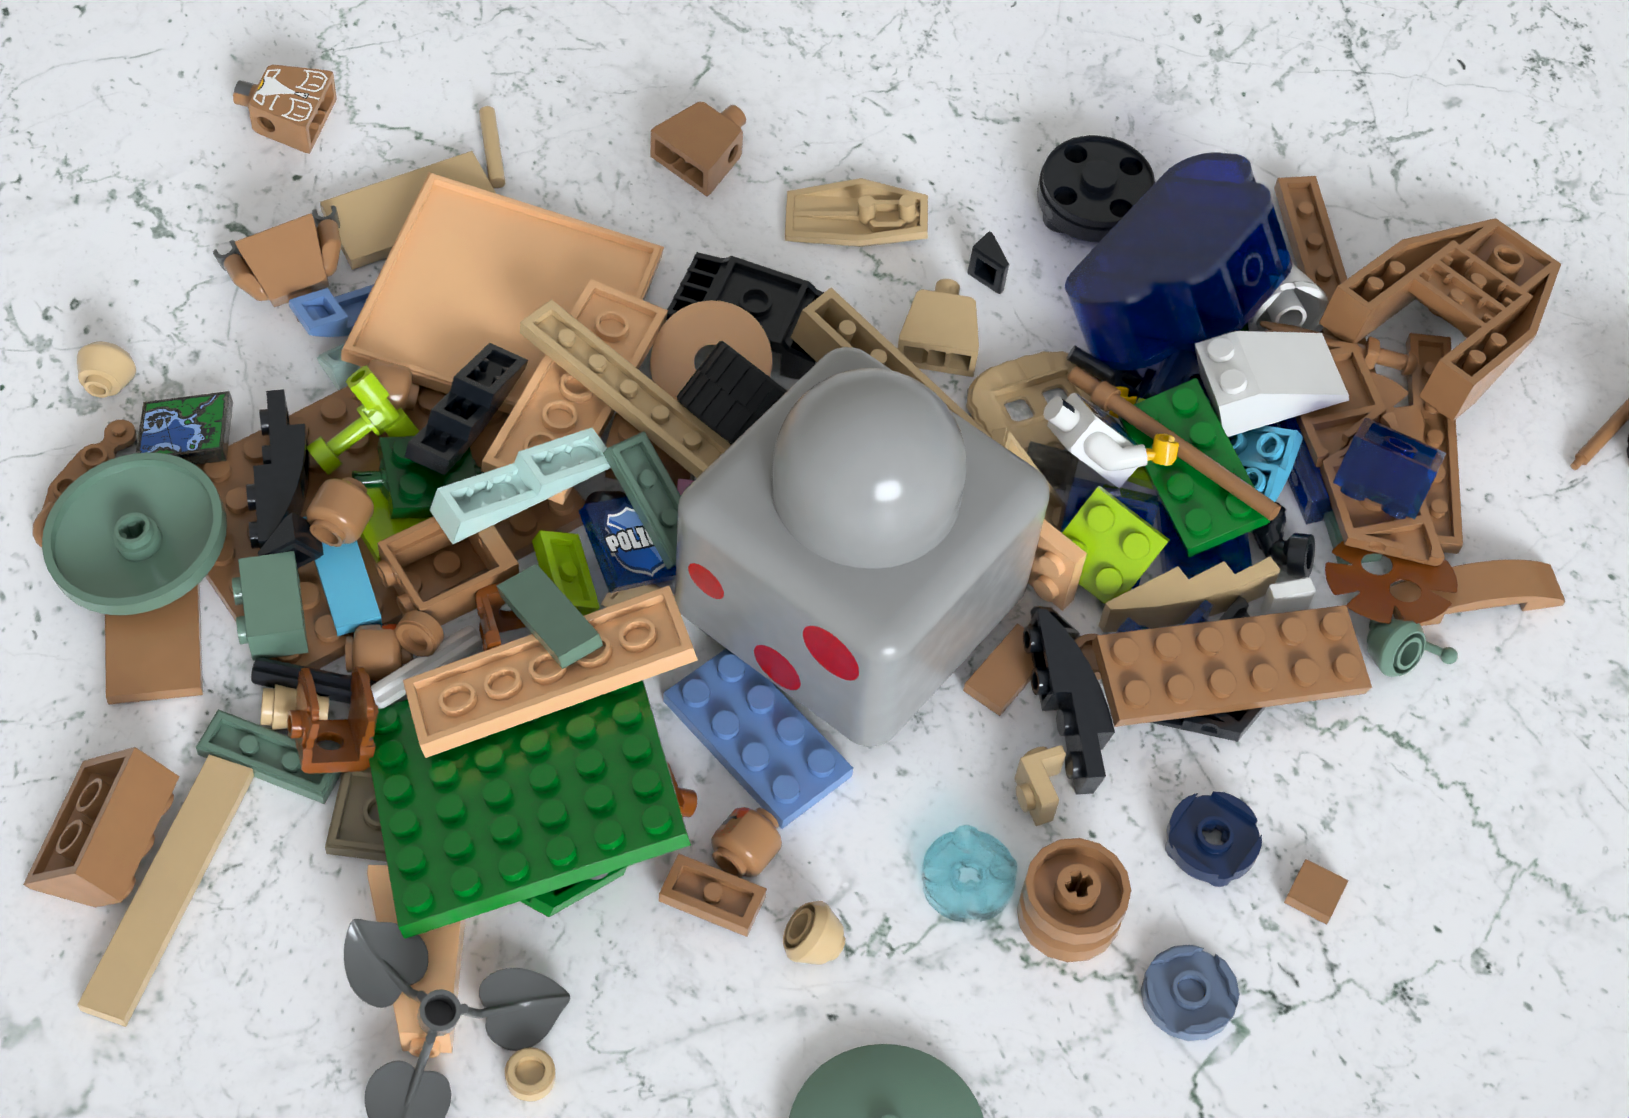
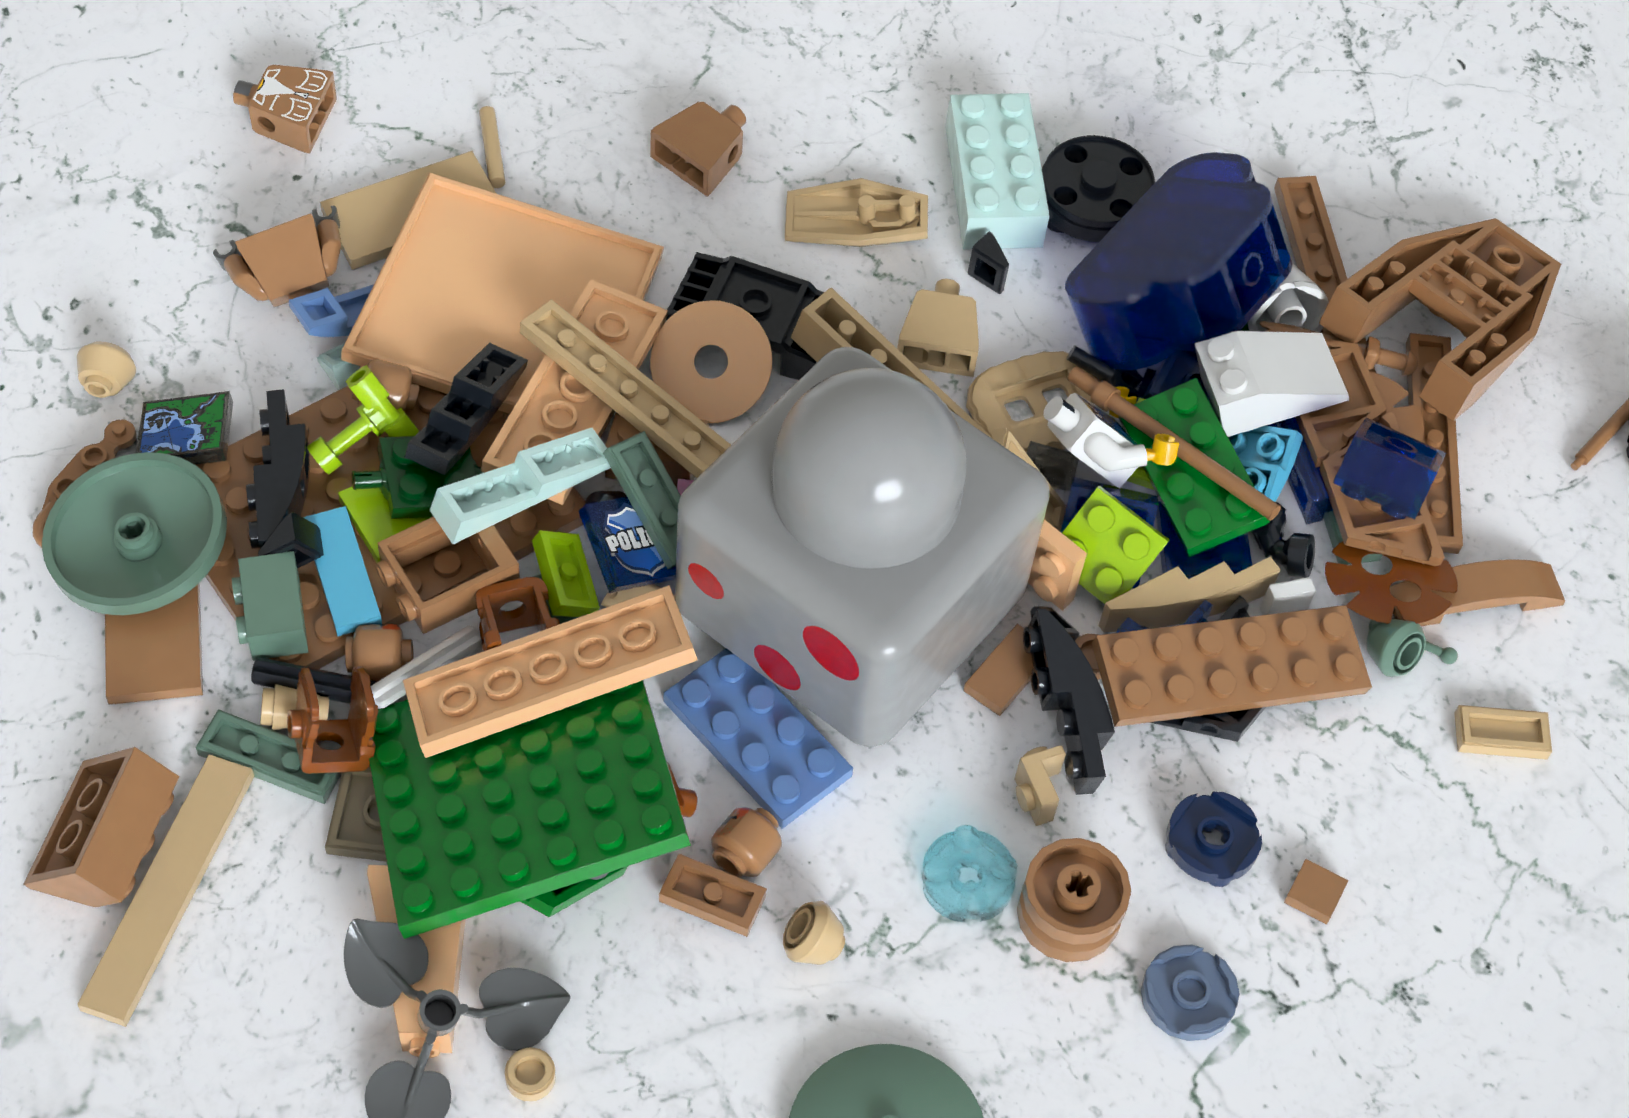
medium nougat head [306,477,374,547] -> none
medium nougat tile [395,610,444,657] -> none
sand green tile [497,564,603,669] -> none
black tyre [677,341,787,445] -> none
none -> light aqua brick [945,93,1049,250]
none -> tan tile [1454,705,1552,760]

